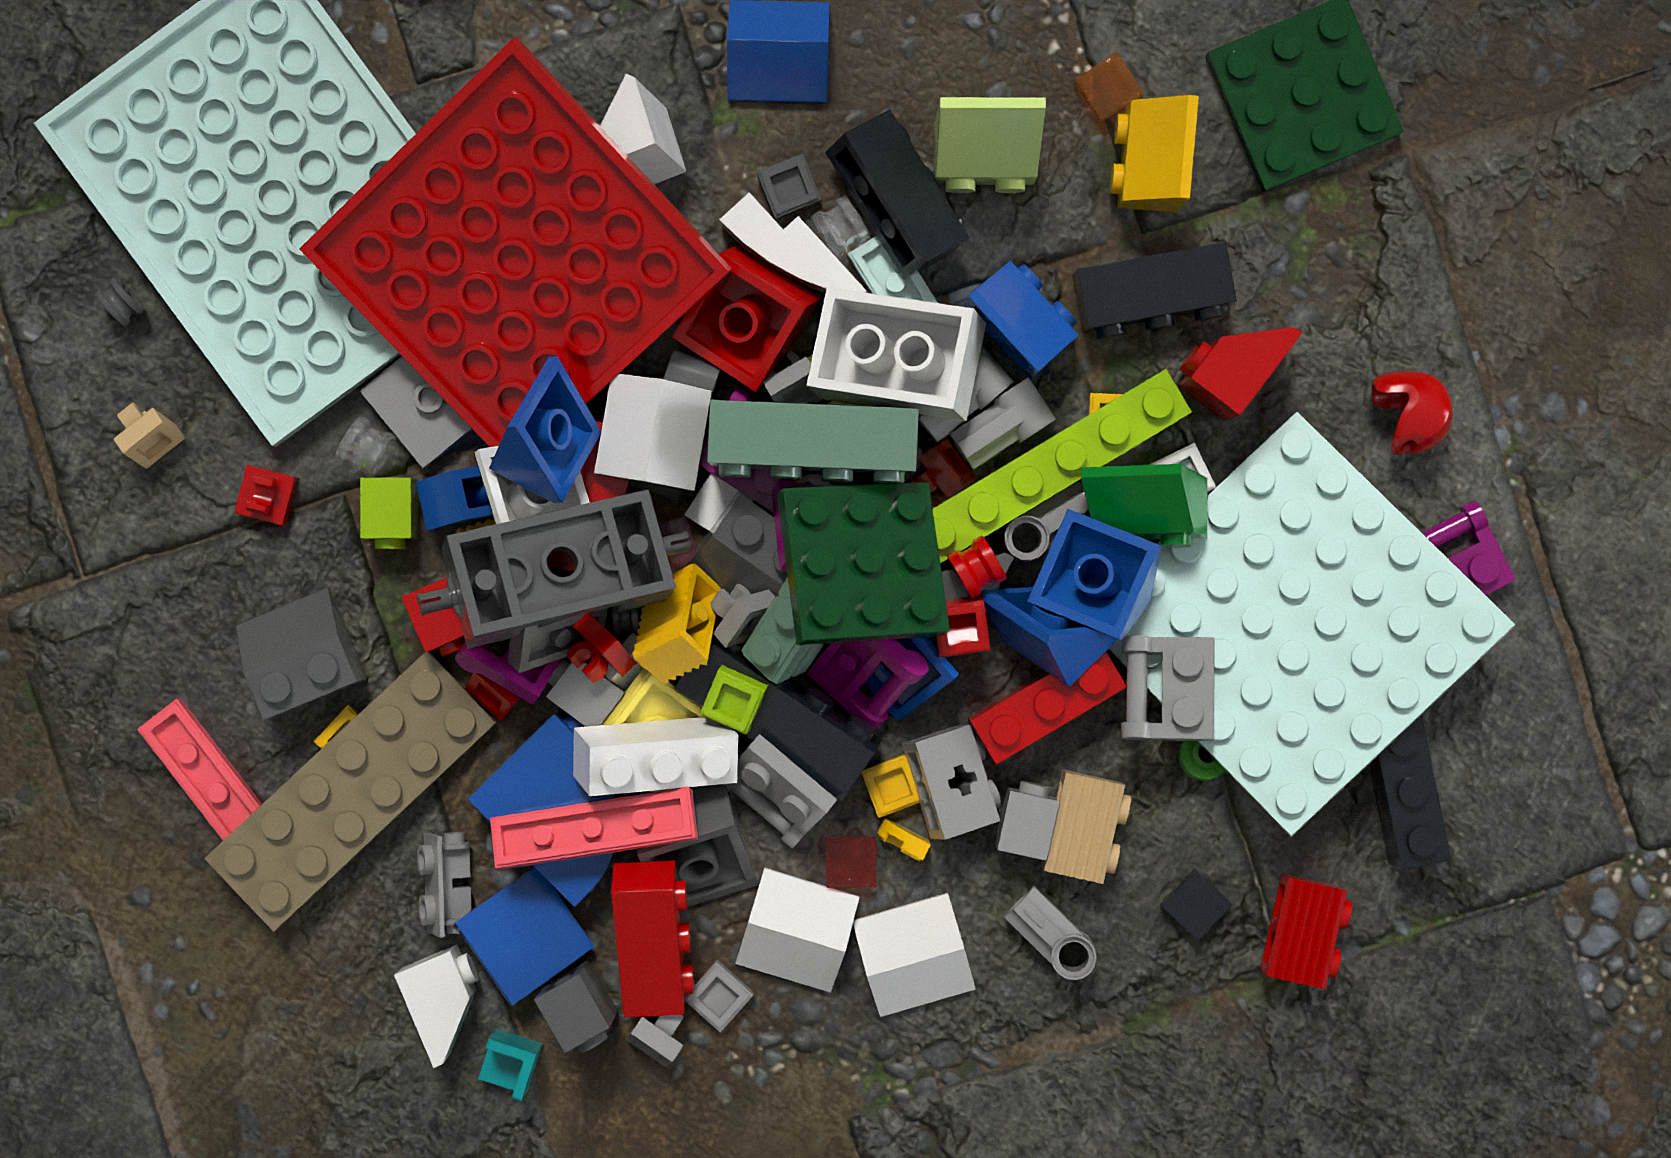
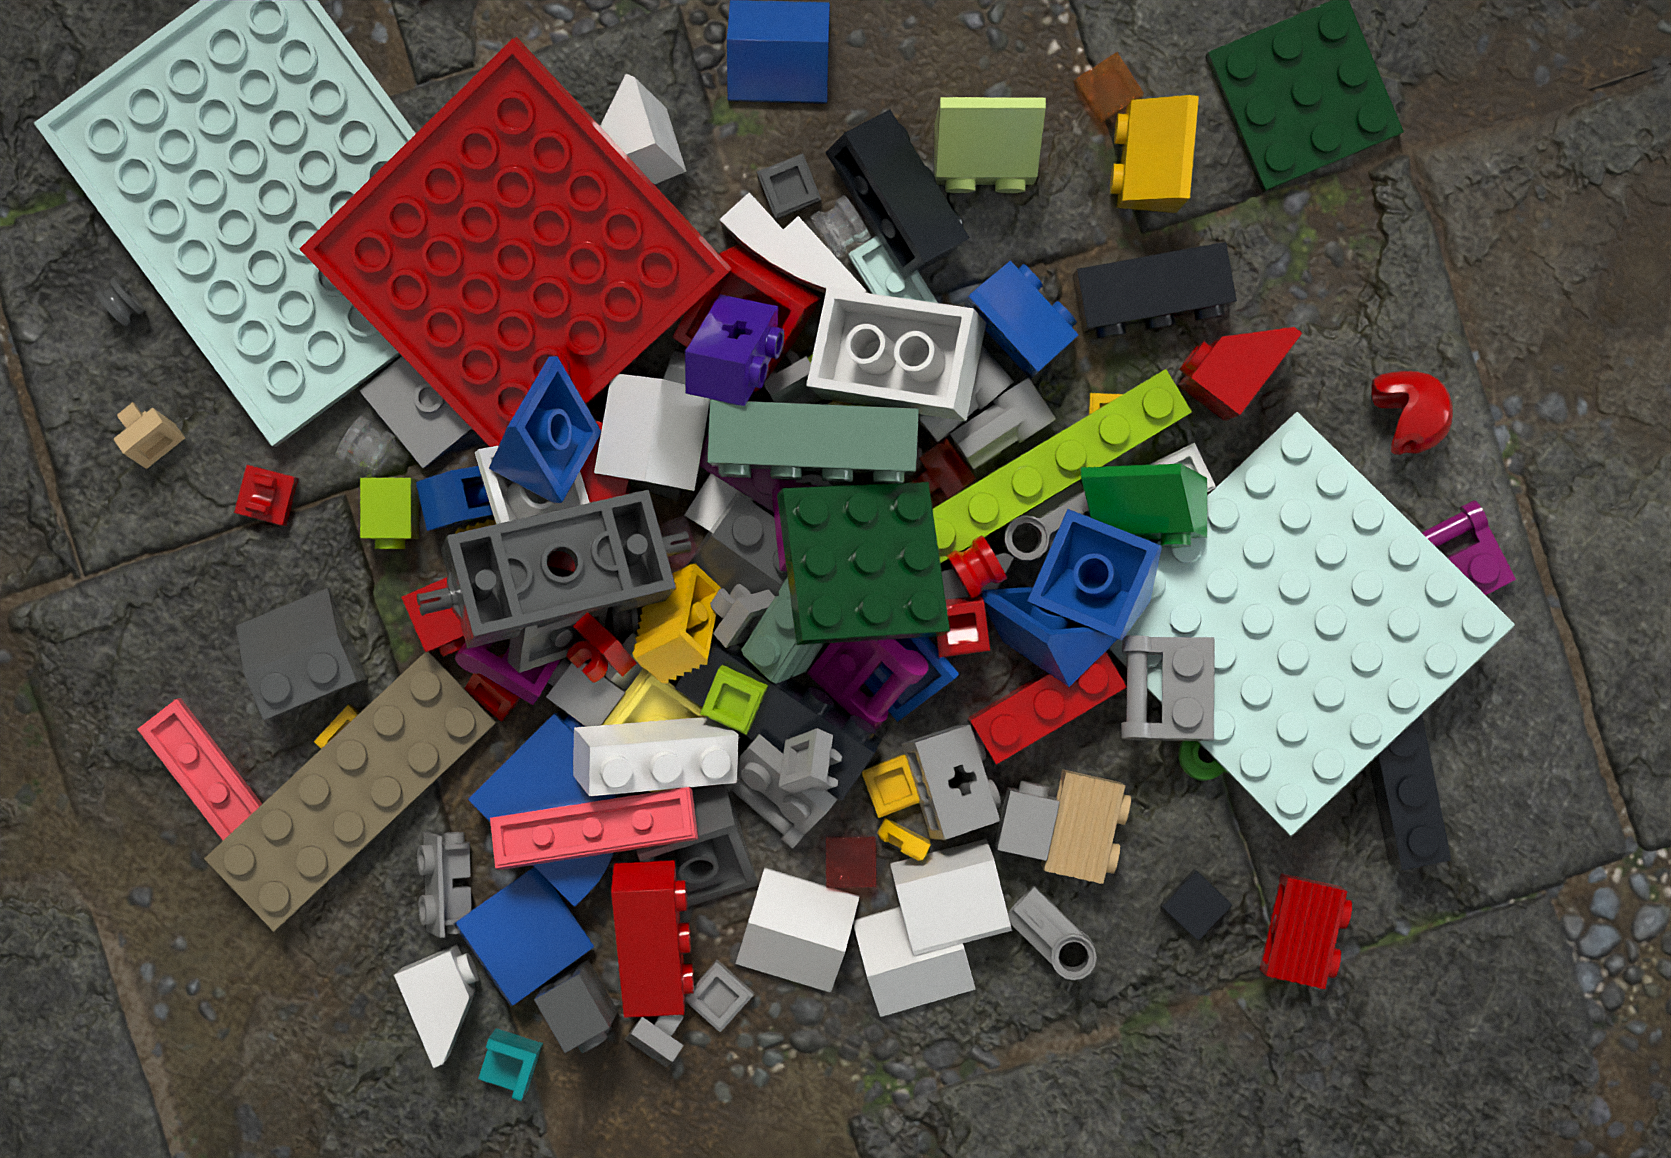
none -> dark purple brick [685,294,784,406]
none -> light grey tile [778,728,842,794]
none -> white slope [890,839,1012,956]

